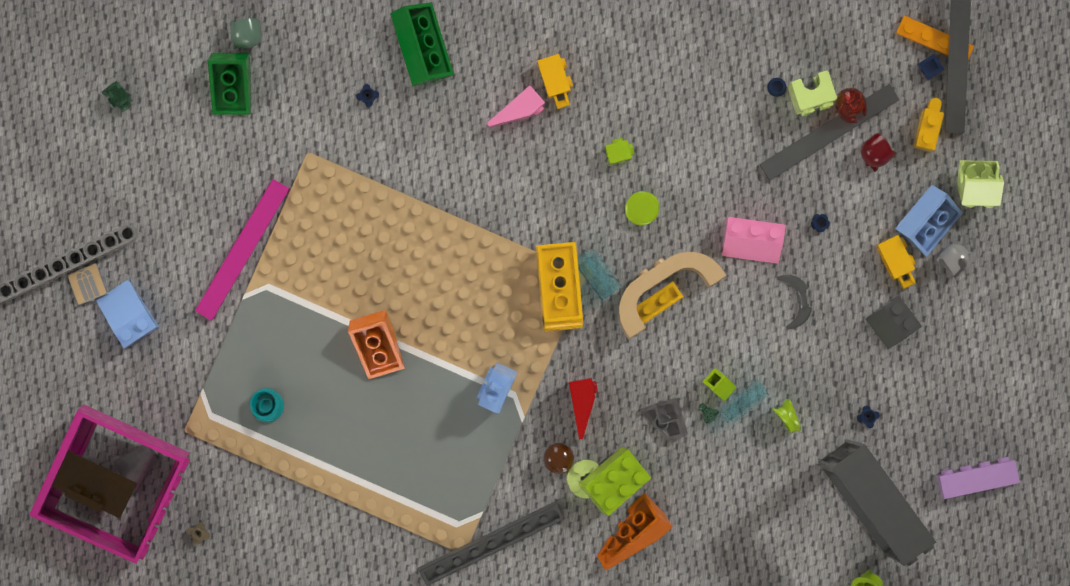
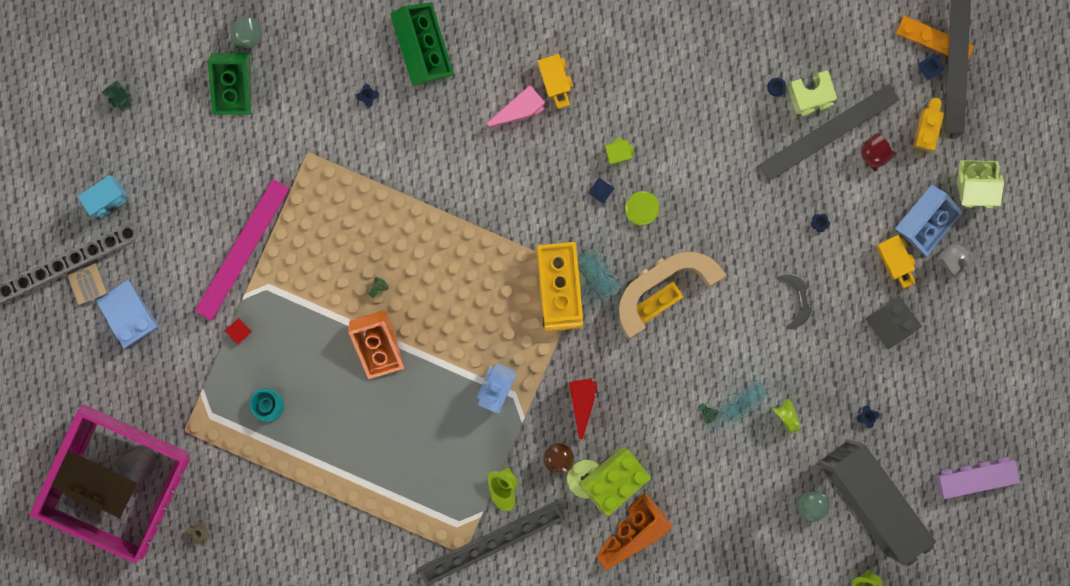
flat silver slope [640,397,688,441] -> none
lime brick [703,368,737,402] -> none
bright pink slope [722,217,786,264] -> none
clear red helmet [835,88,867,123] -> none
none -> medium azure brick [77,175,129,219]
none -> red tile [225,318,252,345]
none -> clear green rock [368,276,389,298]
none -> lime piece [488,467,518,511]
none -> dark blue plate [588,178,615,204]
none -> sand green helmet [797,491,829,522]

